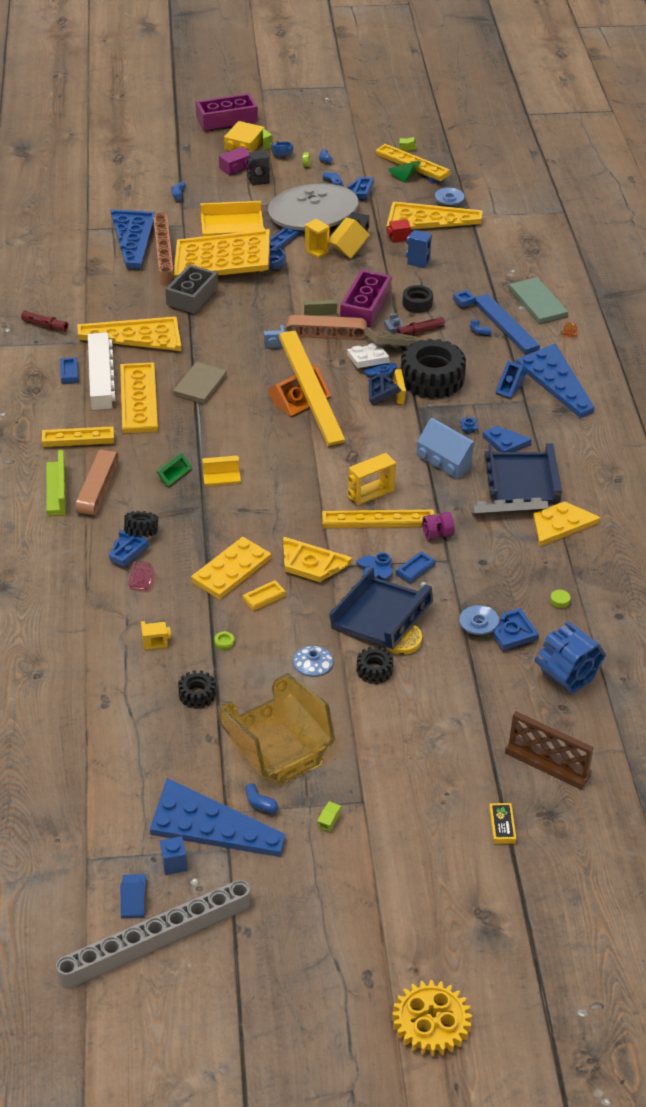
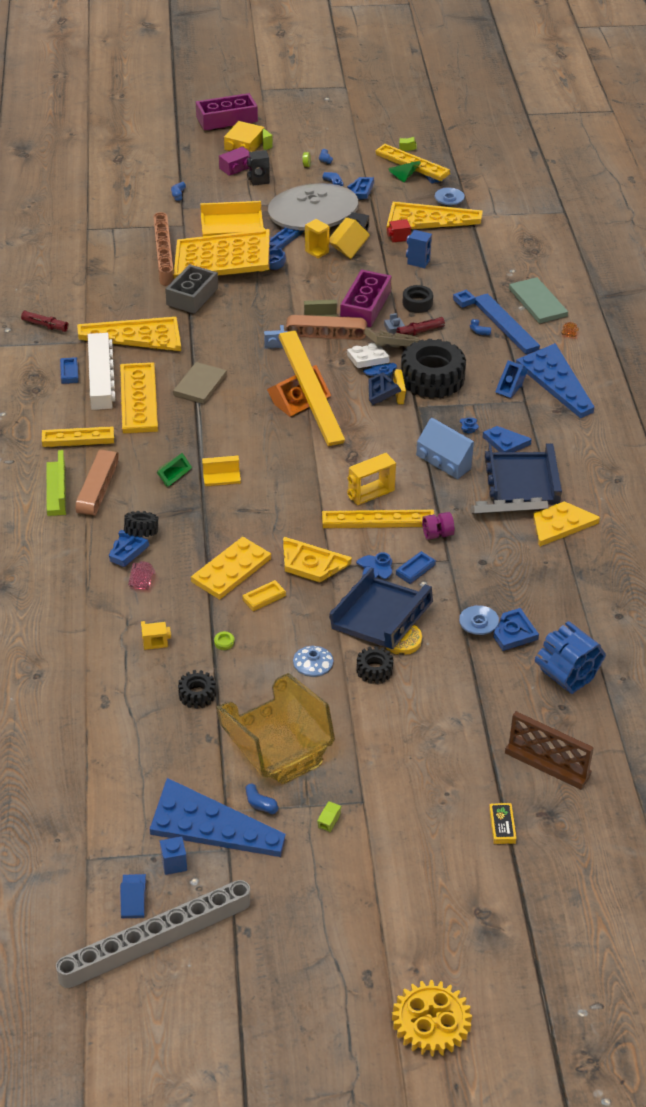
blue wing [110,209,156,269] -> none
blue hair [271,141,294,158] -> none
lime tile [550,590,570,608] -> none

